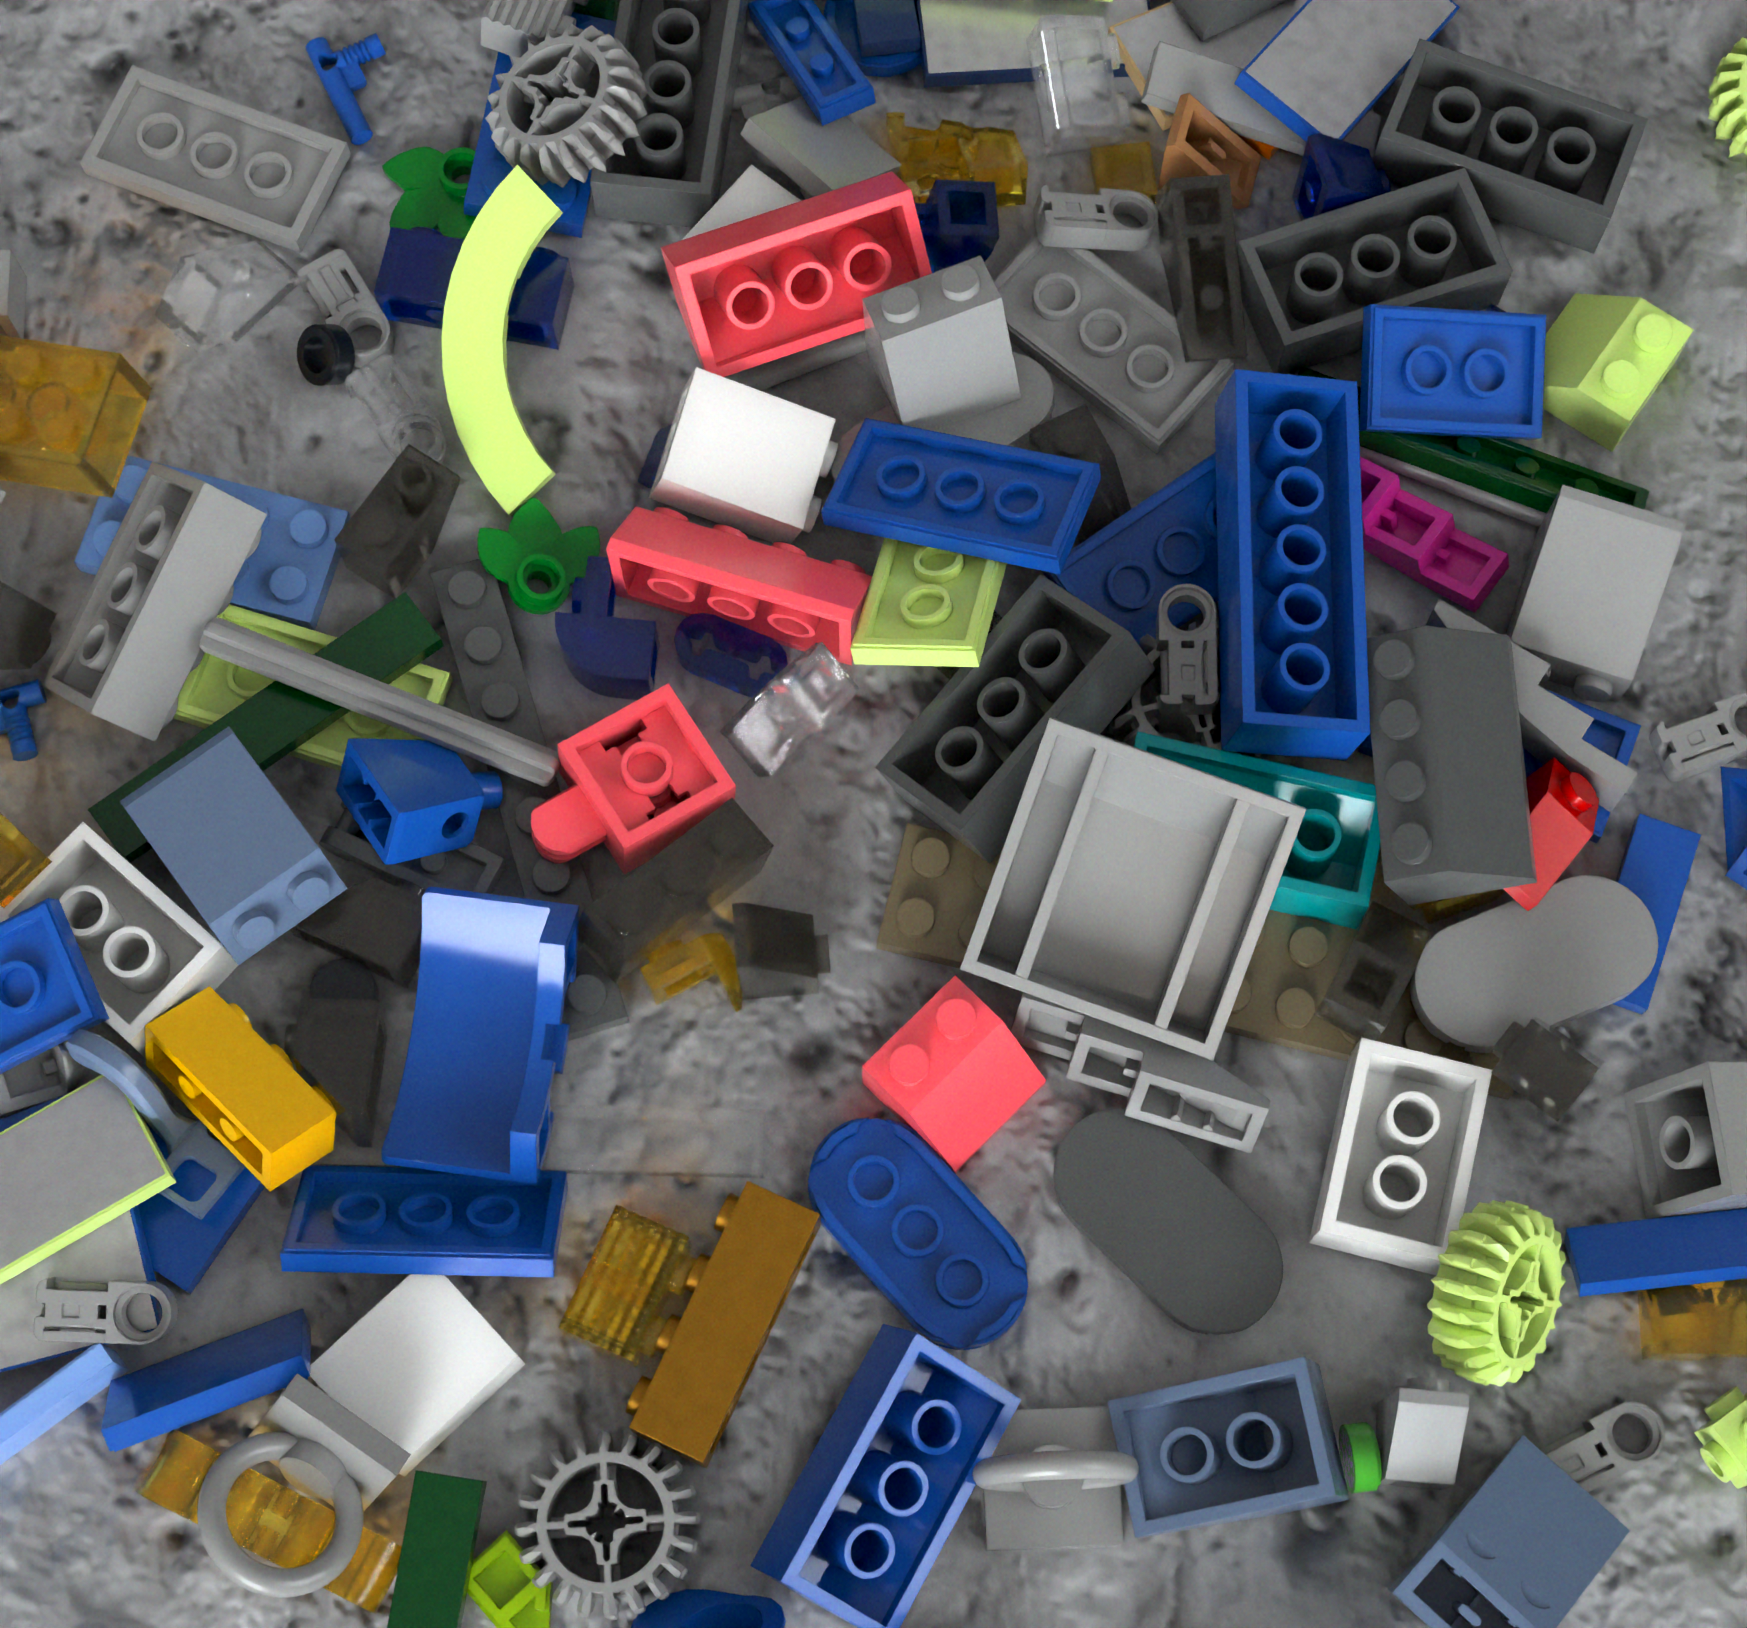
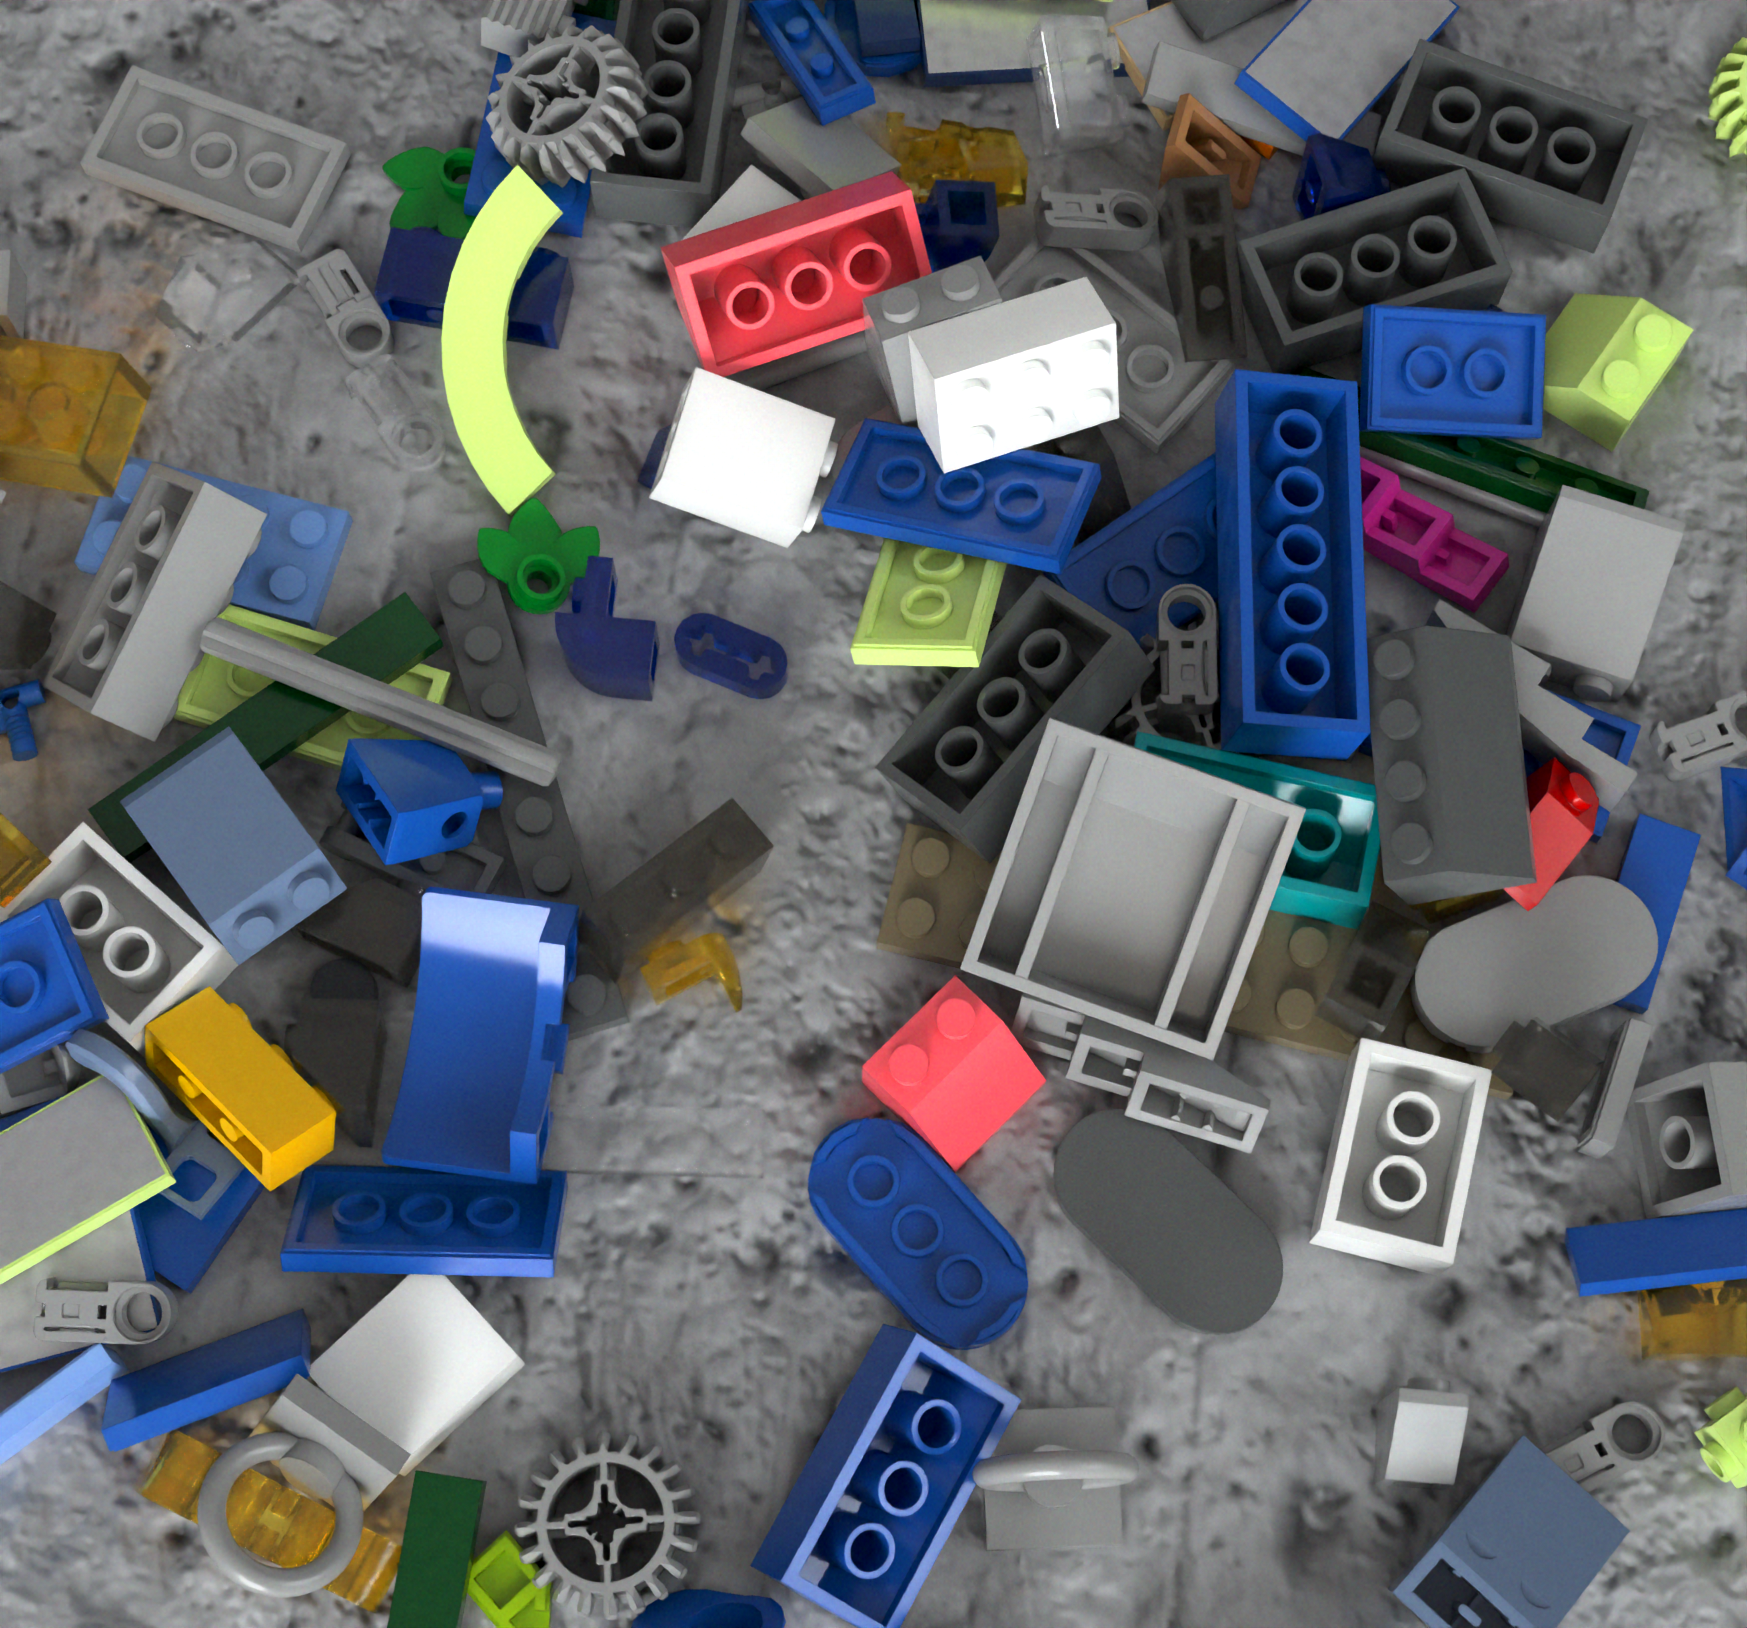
black tile [297,324,355,386] -> none
blue hose [305,33,386,145] -> none
clear smoke slope [334,443,461,599] -> none
coral brick [531,683,736,875] -> none
clear yellow brick [558,1205,697,1368] -> none
coral slope [606,506,872,666] -> none
pearl gold brick [625,1181,821,1469] -> none
clear slope [720,642,860,777] -> none
clear smoke slope [732,902,831,1000] -> none
clear yellow tile [1089,141,1158,204] -> none
sand blue slope [1108,1357,1350,1538] -> none
bright green tile [1339,1422,1382,1494] -> none
yellowish green gear [1427,1200,1566,1387] -> none
none -> white brick [908,277,1119,473]
none -> light grey tile [1576,1017,1653,1159]

